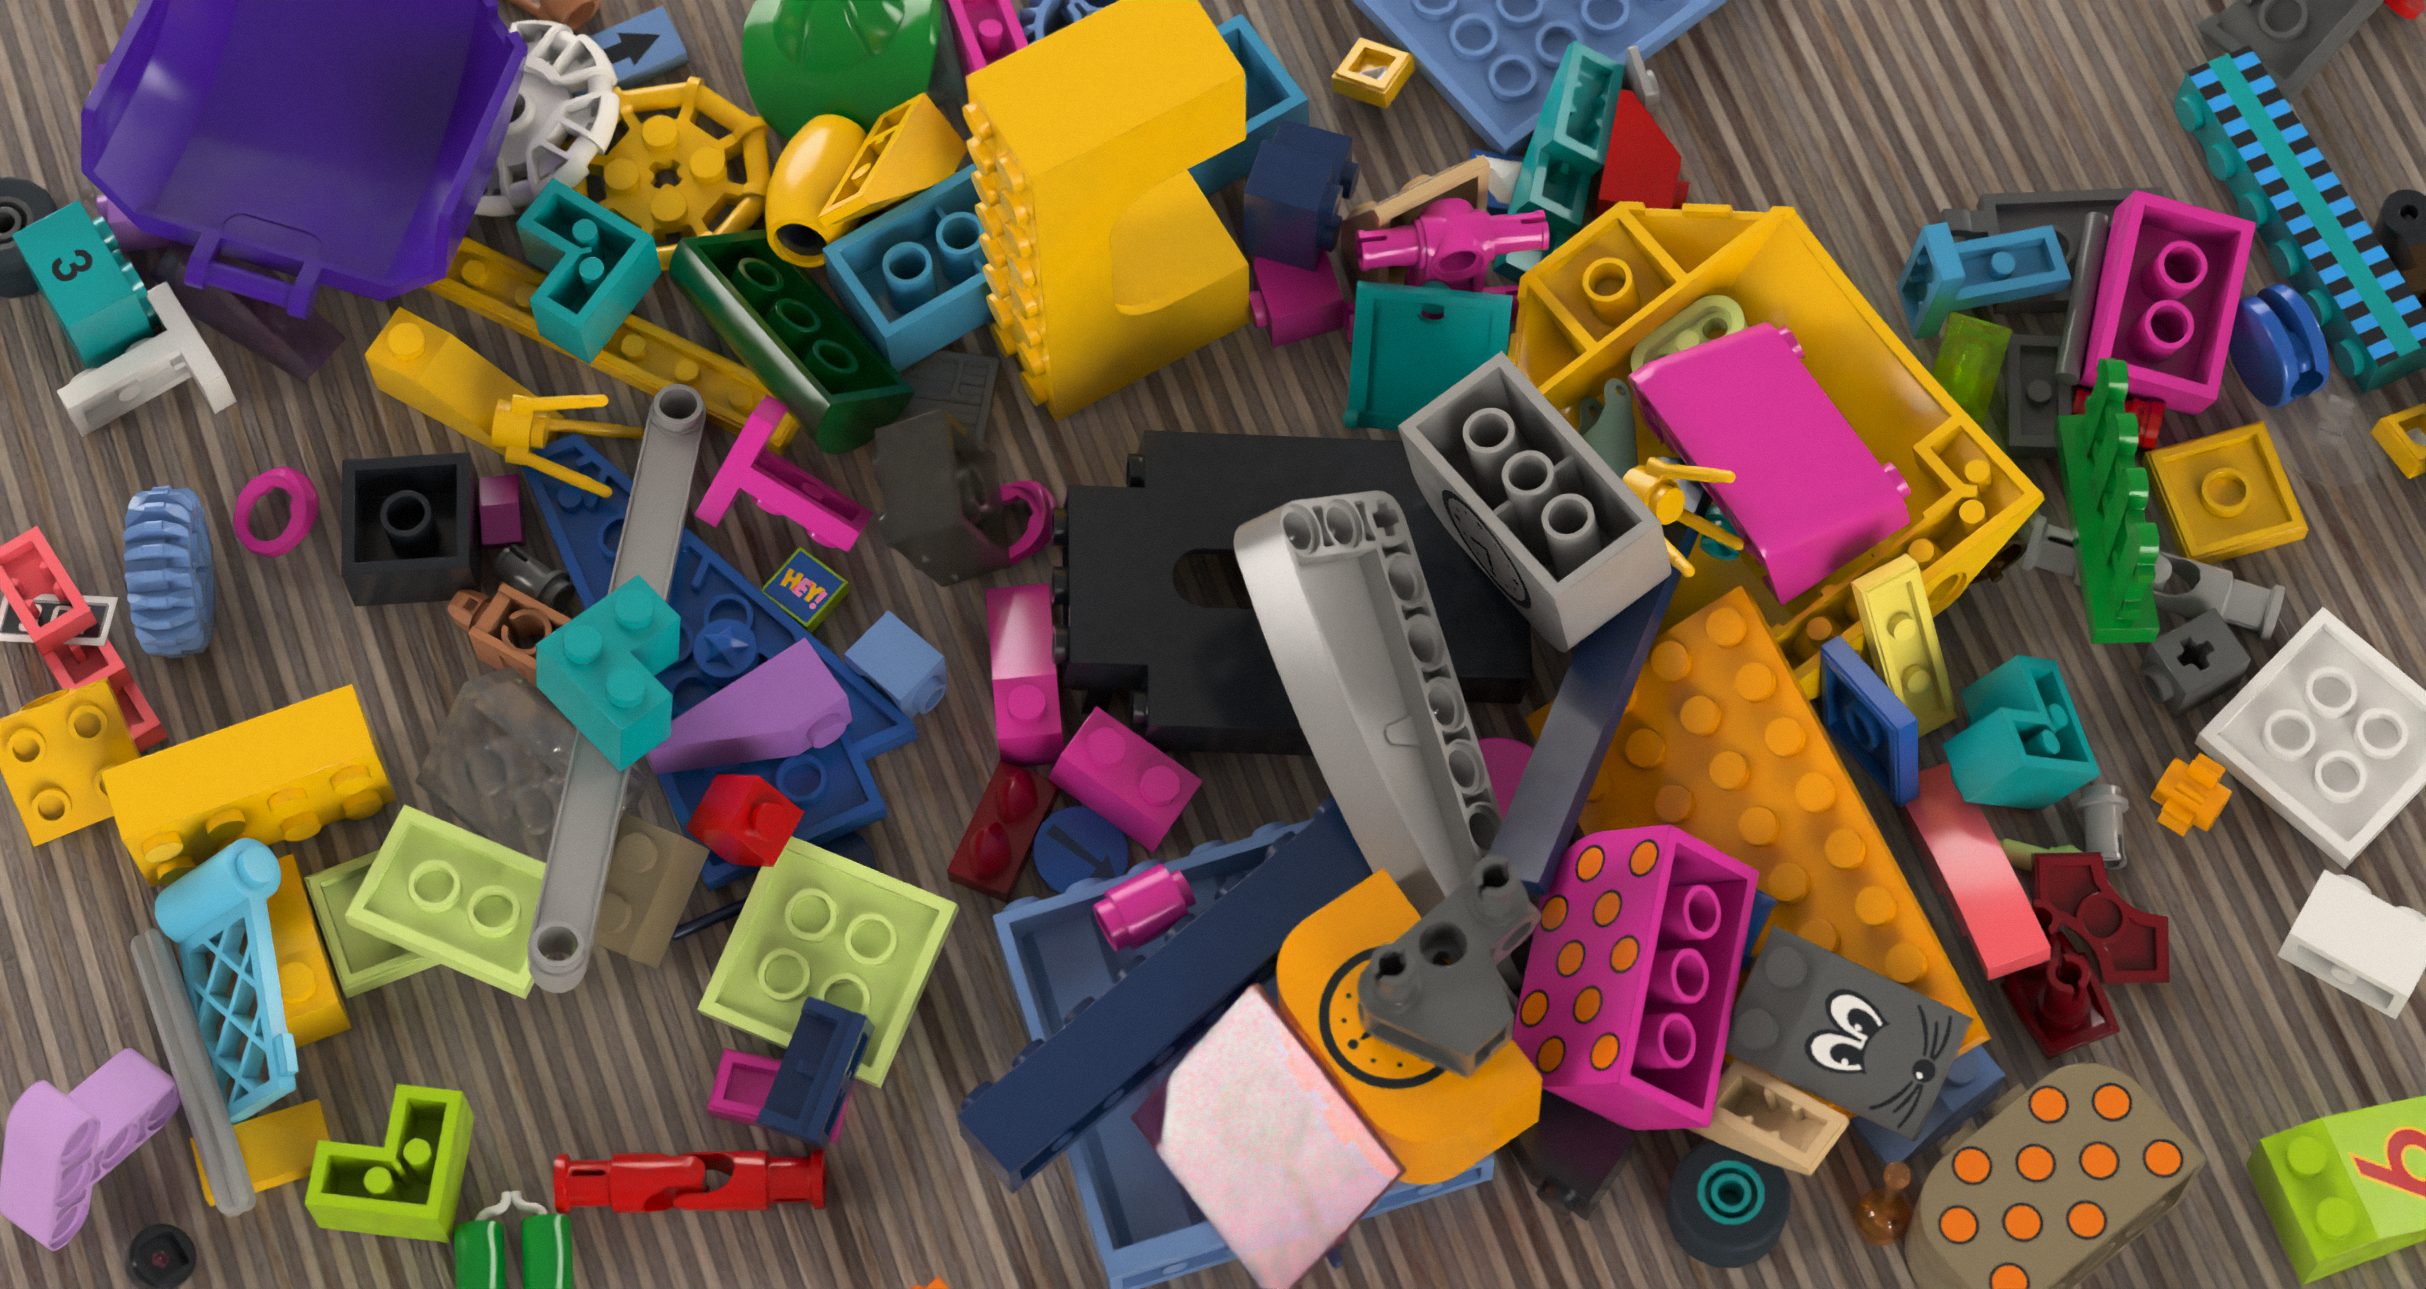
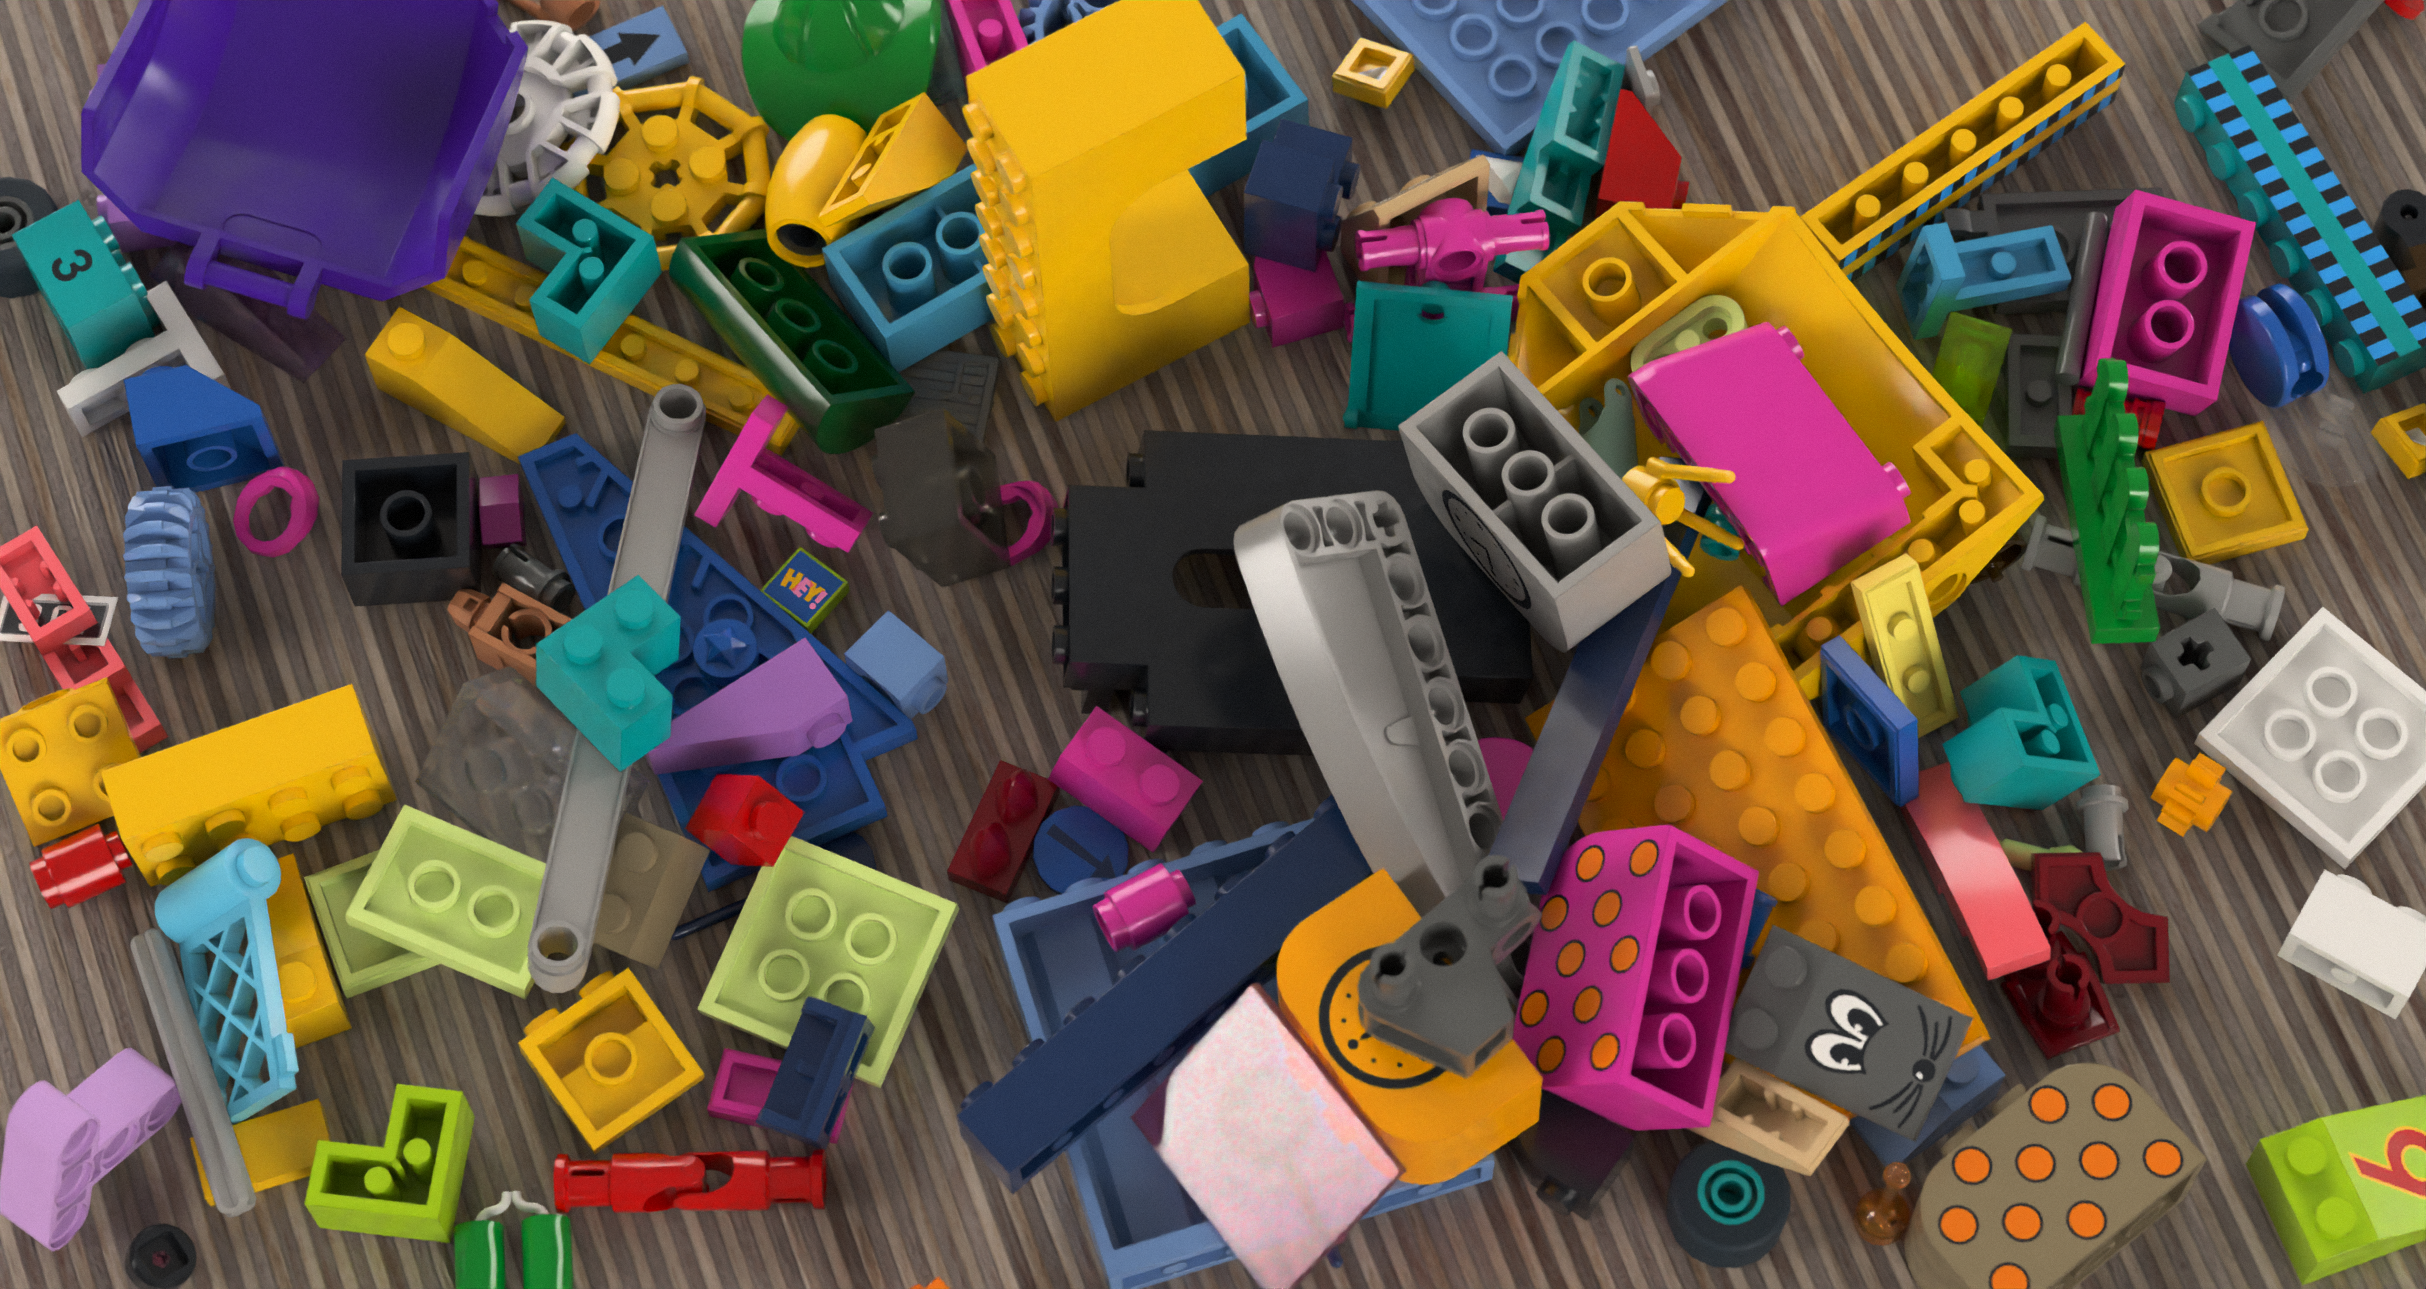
yellow plant [492,394,645,498] -> none
dark pink slope [986,583,1064,767] -> none
none -> red brick [29,824,133,909]
none -> blue slope [124,365,285,493]
none -> yellow plate [518,967,705,1154]
none -> yellow brick [1800,22,2126,282]

